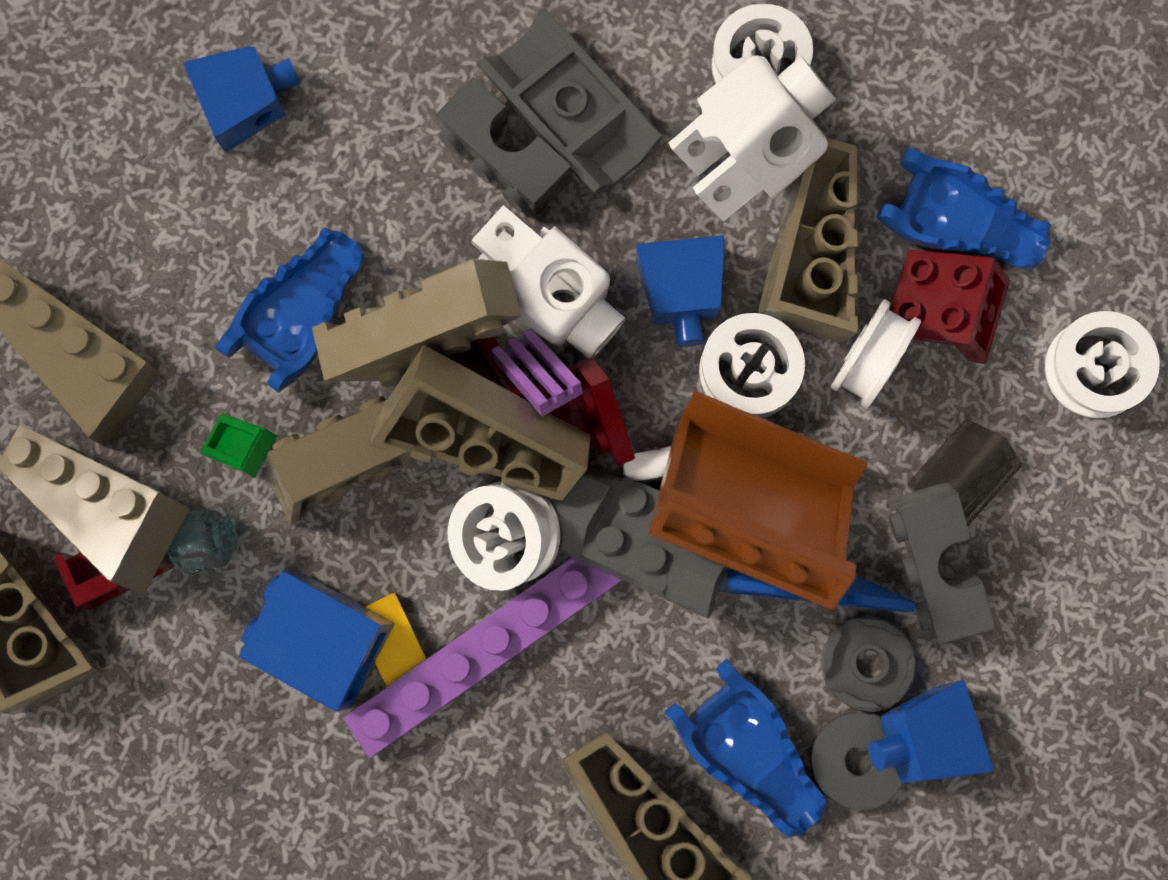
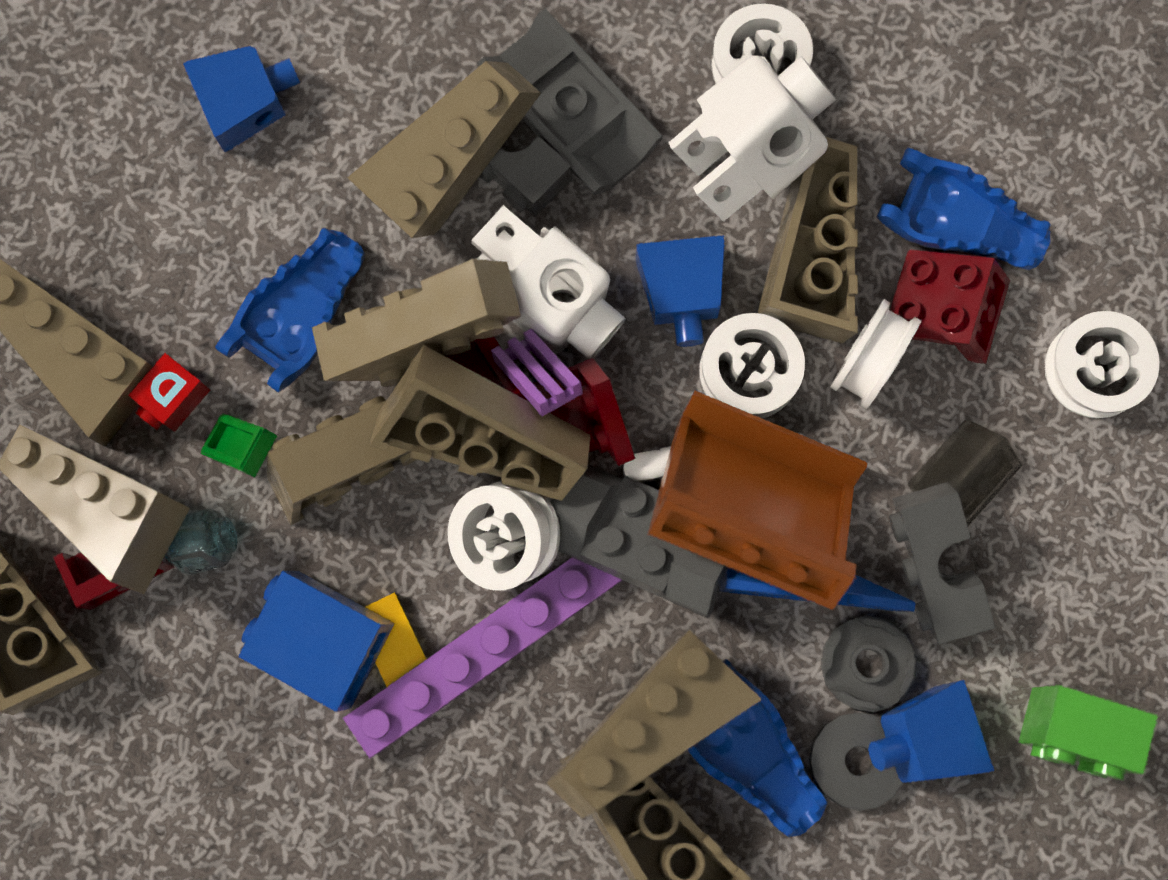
none -> red brick [128,353,210,432]
none -> dark tan wedge [347,61,541,238]
none -> dark tan wedge [546,630,762,819]
none -> bright green brick [1018,685,1158,781]

